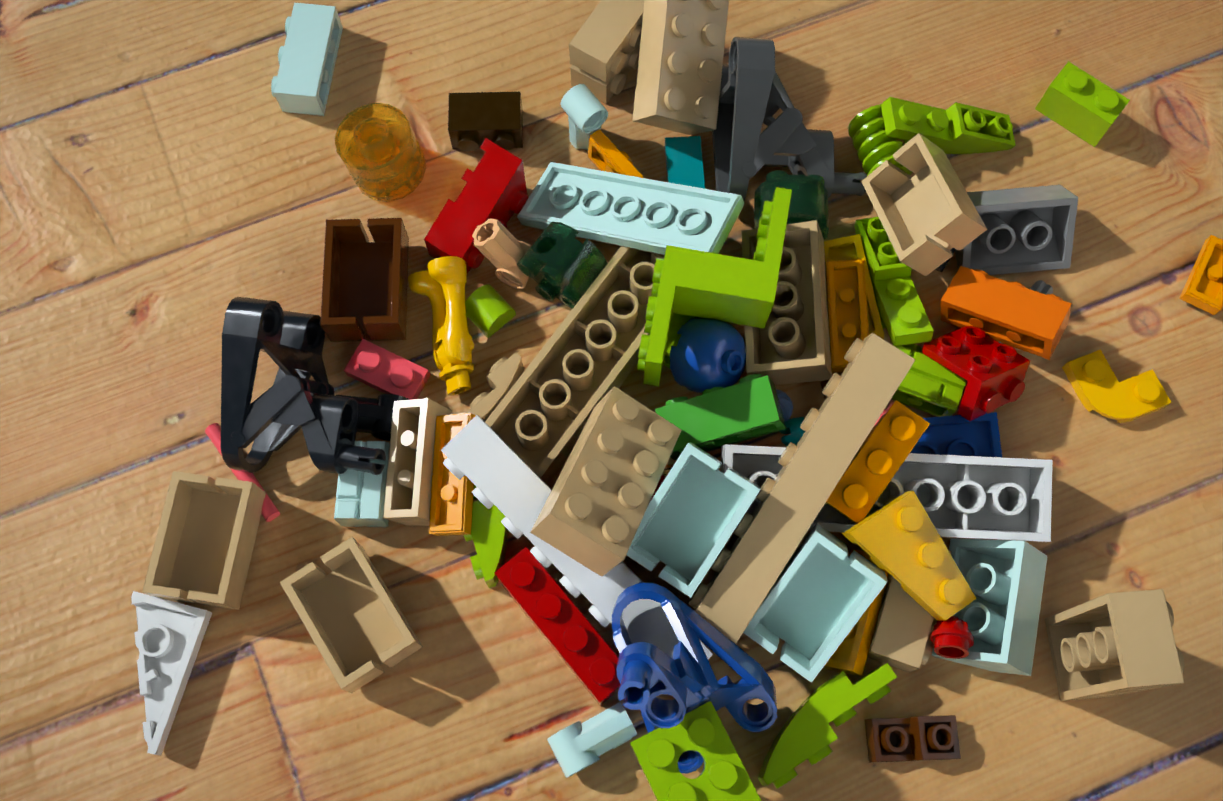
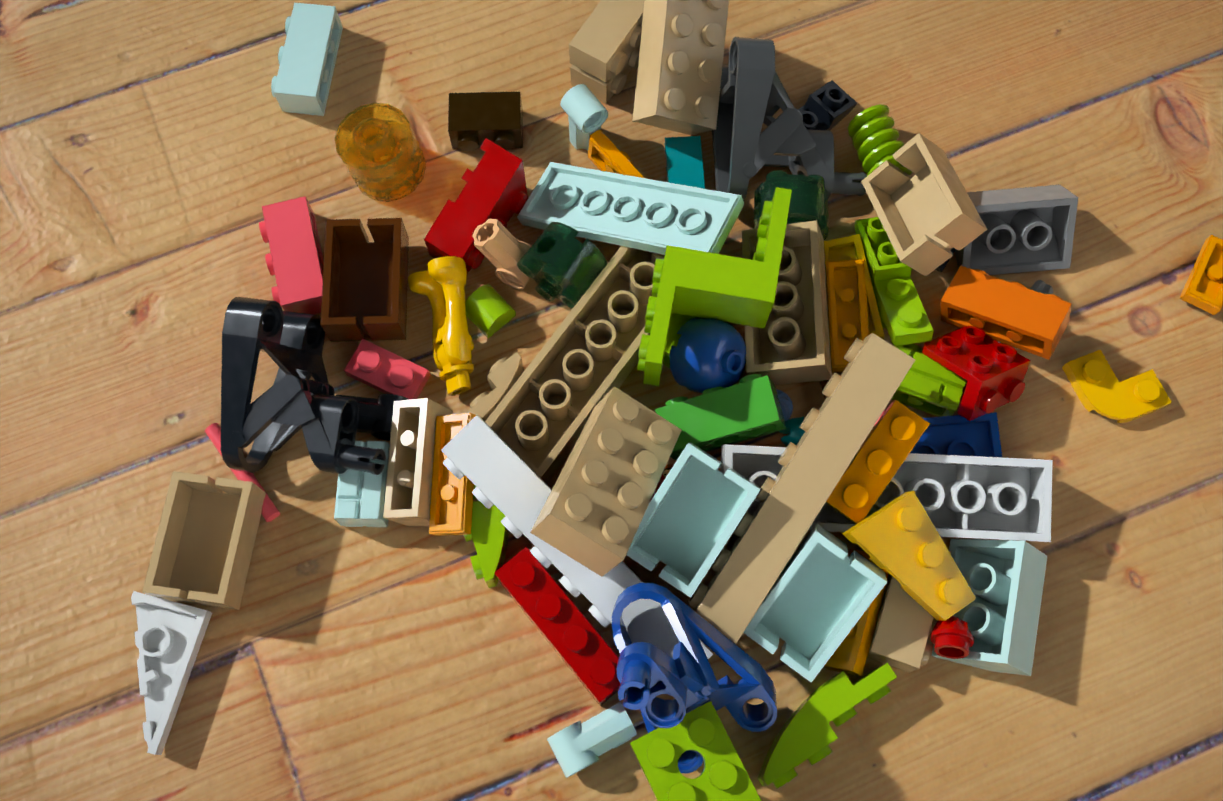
tan piece [280,537,423,693] -> none
reddish brown slope [864,715,961,763] -> none
lime slope [881,97,1016,154] -> none
lime brick [1035,61,1130,147] -> none
tan brick [1045,589,1185,701] -> none
none -> coral brick [259,196,324,314]
none -> black slope [798,80,857,131]

